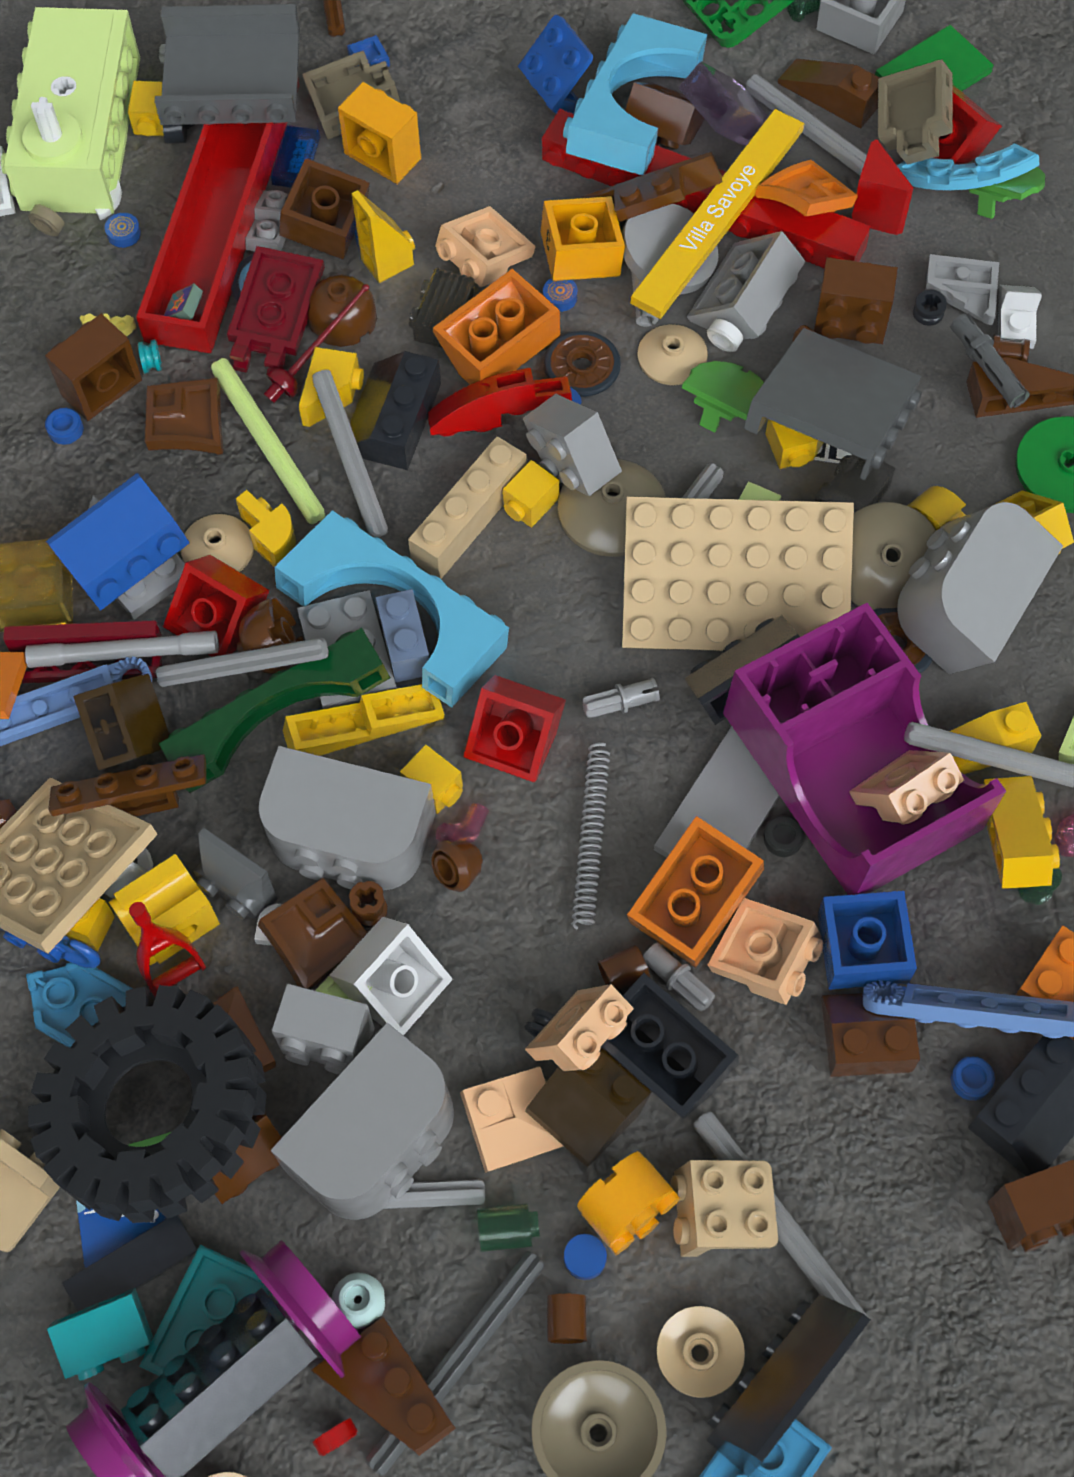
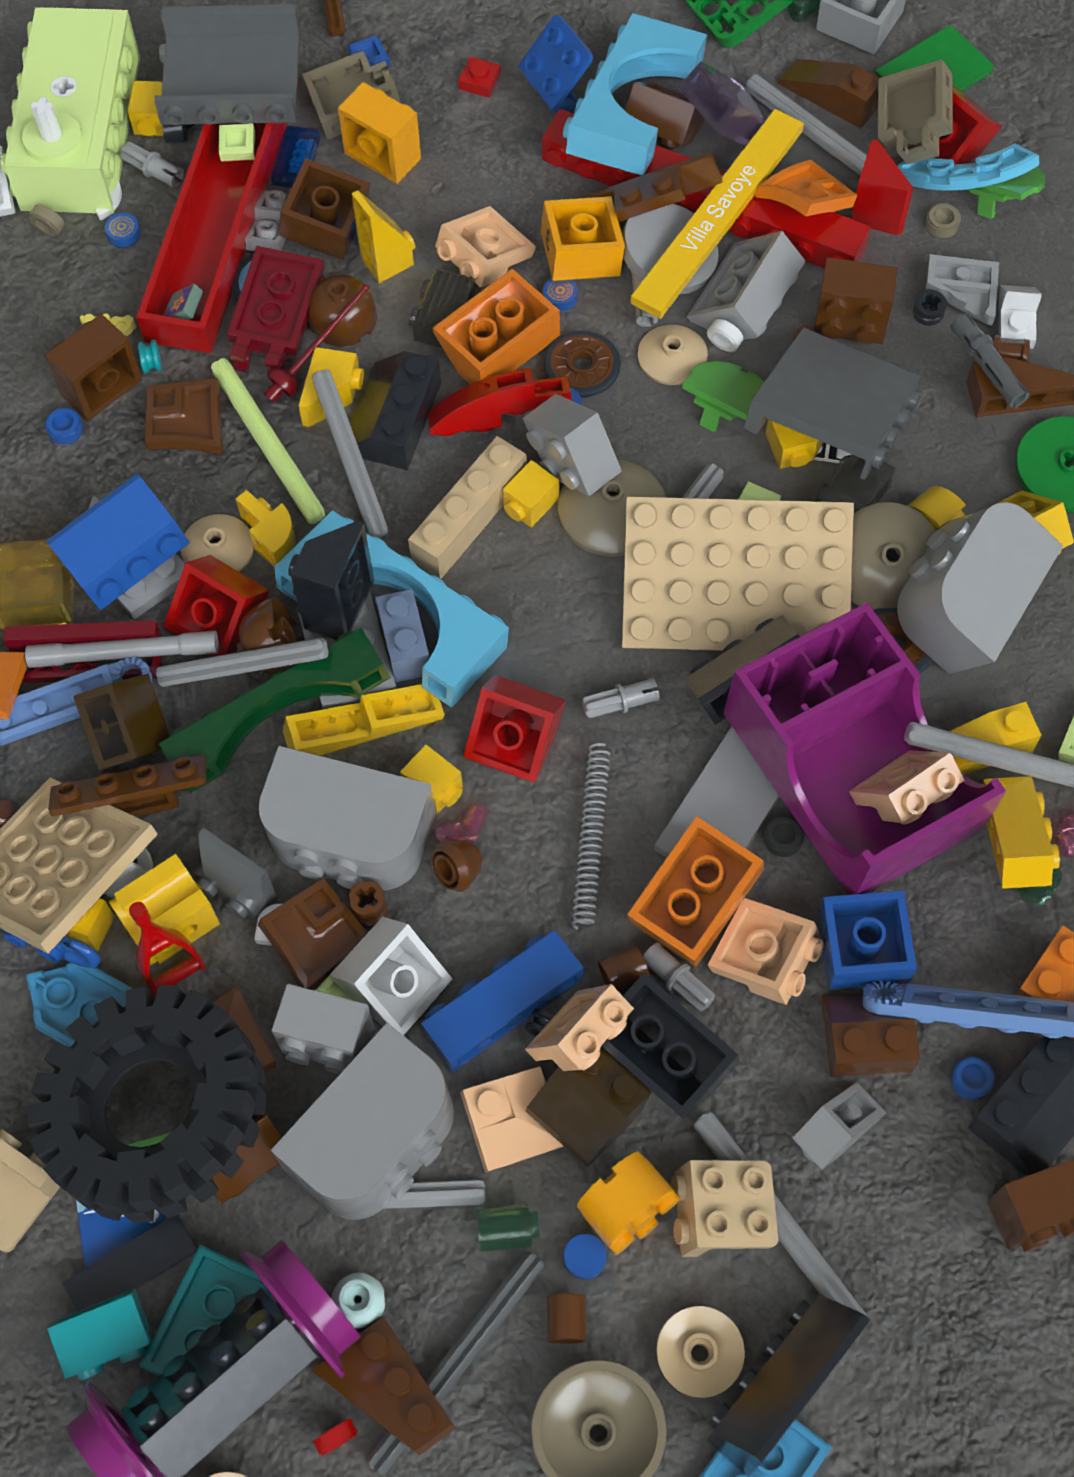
none -> light grey axle [120,142,184,189]
none -> yellowish green tile [219,123,255,161]
none -> black slope [288,521,374,640]
none -> blue brick [421,930,584,1073]
none -> red plate [458,56,501,98]
none -> light grey slope [793,1082,886,1169]
none -> dark tan tile [925,203,961,238]

